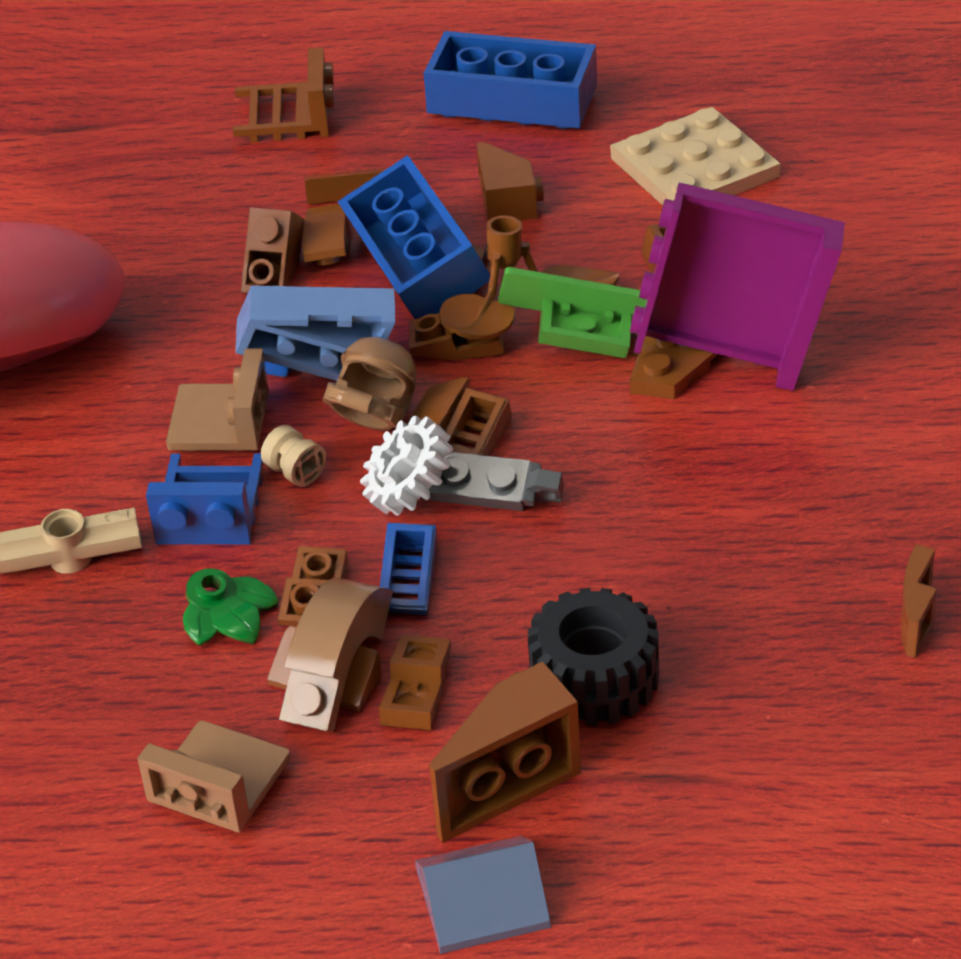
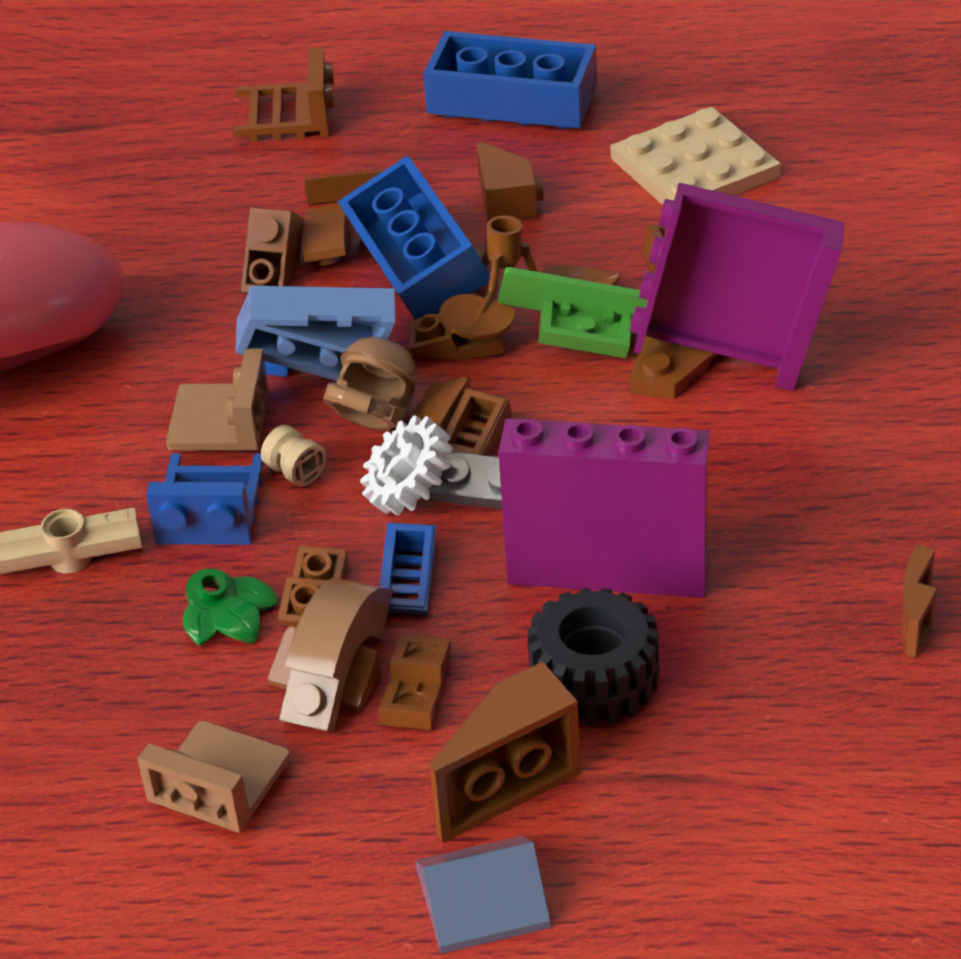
none -> magenta panel [498,418,710,598]

